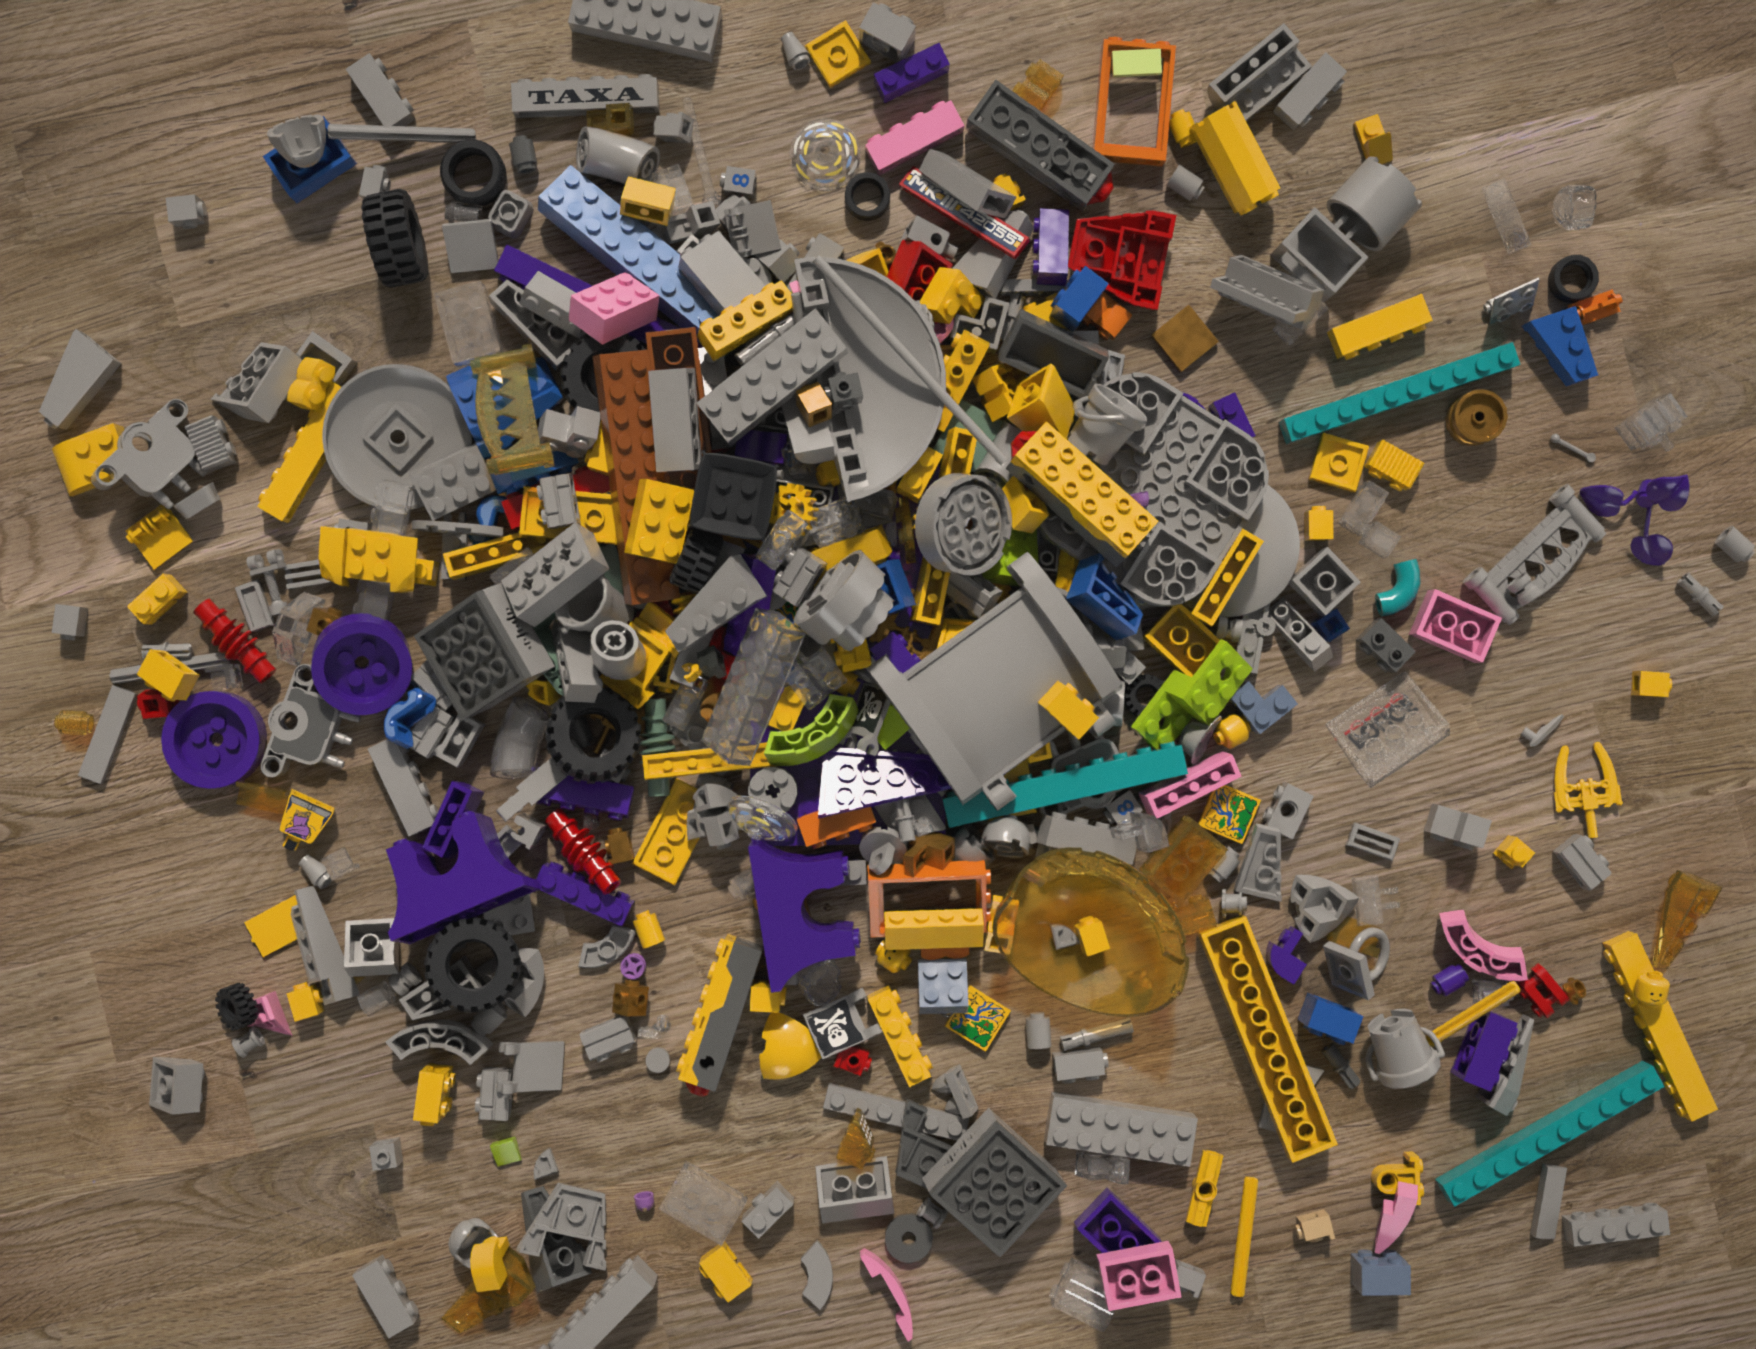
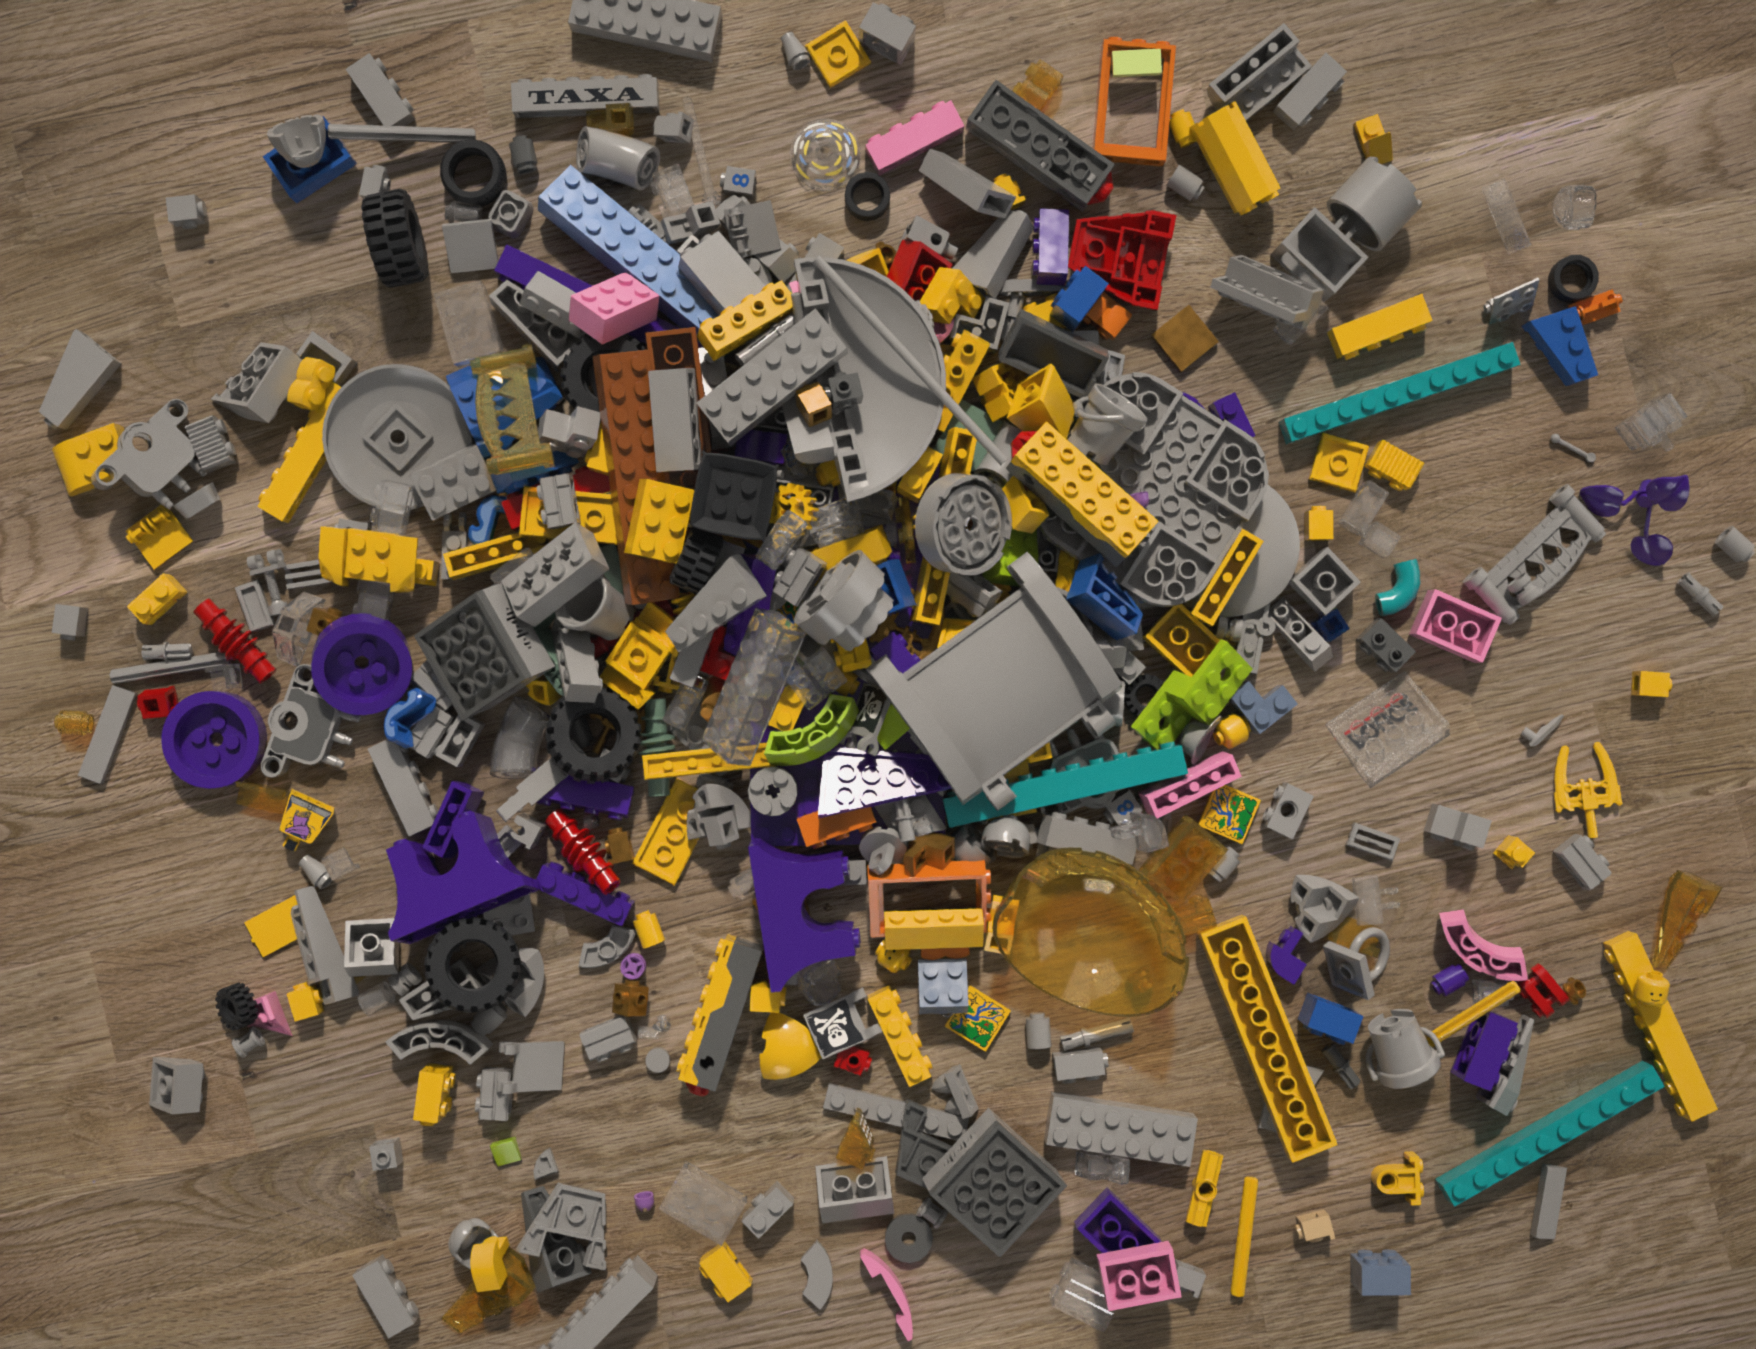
yellow brick [137,649,200,702] -> none
light grey tile [411,520,503,537] -> none
light grey brick [590,620,646,680] -> none
yellow brick [620,177,676,226] -> none
pearl dark grey piece [682,645,727,683] -> none
clear dish [727,796,798,841] -> none
dark purple brick [874,43,950,103] -> none
tile [899,166,1030,260] -> none
yellow brick [1038,681,1099,740] -> none
light grey tile [1050,924,1080,949] -> none
yellow brick [1074,916,1110,957] -> none
light grey brick [1222,889,1247,918] -> none
light grey wing [1234,823,1282,902] -> none
bright pink slope [1375,1181,1418,1254] -> none
pearl gold wheel [1445,389,1508,446] -> none
light grey brick [1562,1203,1670,1247] -> none

